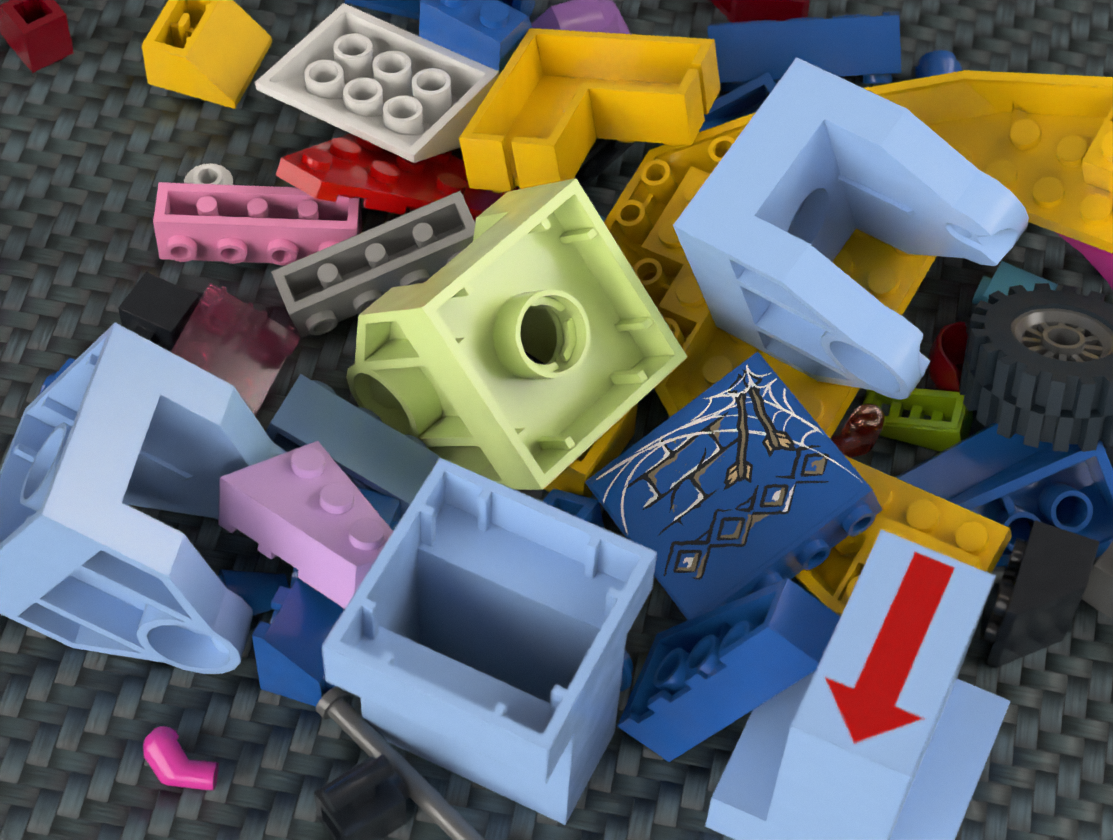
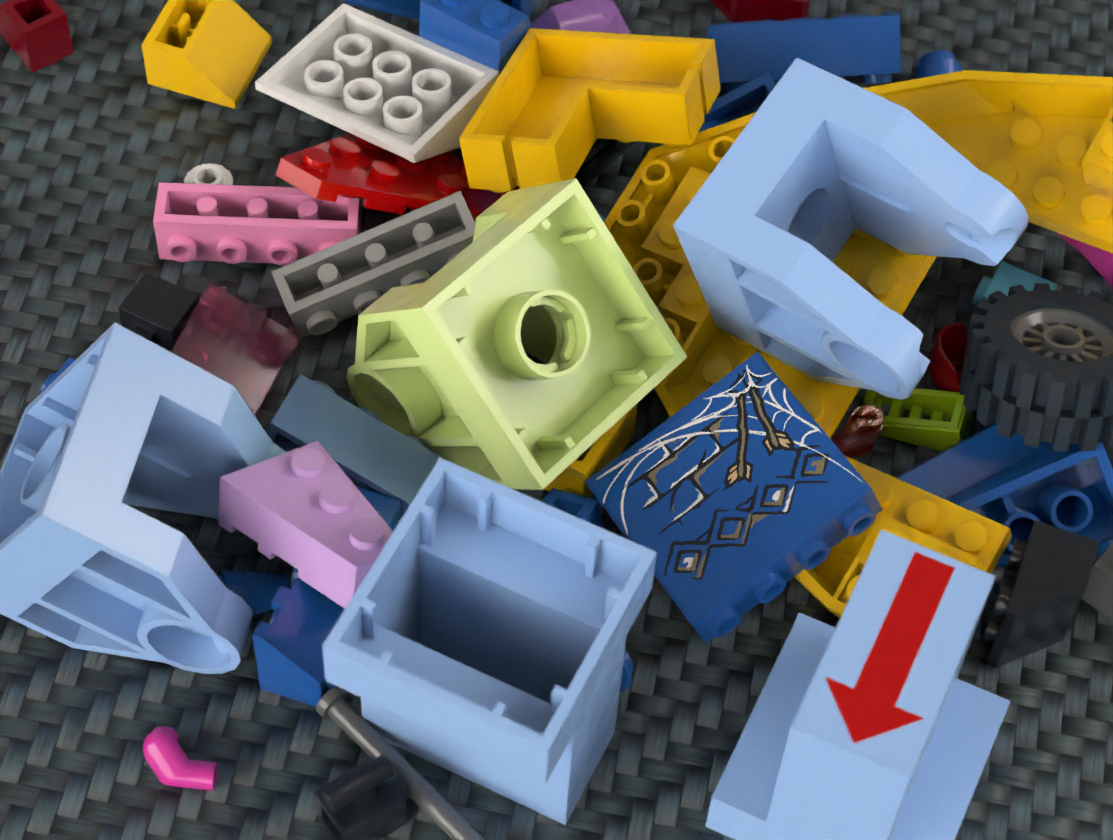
blue wedge [617,578,841,762] -> none

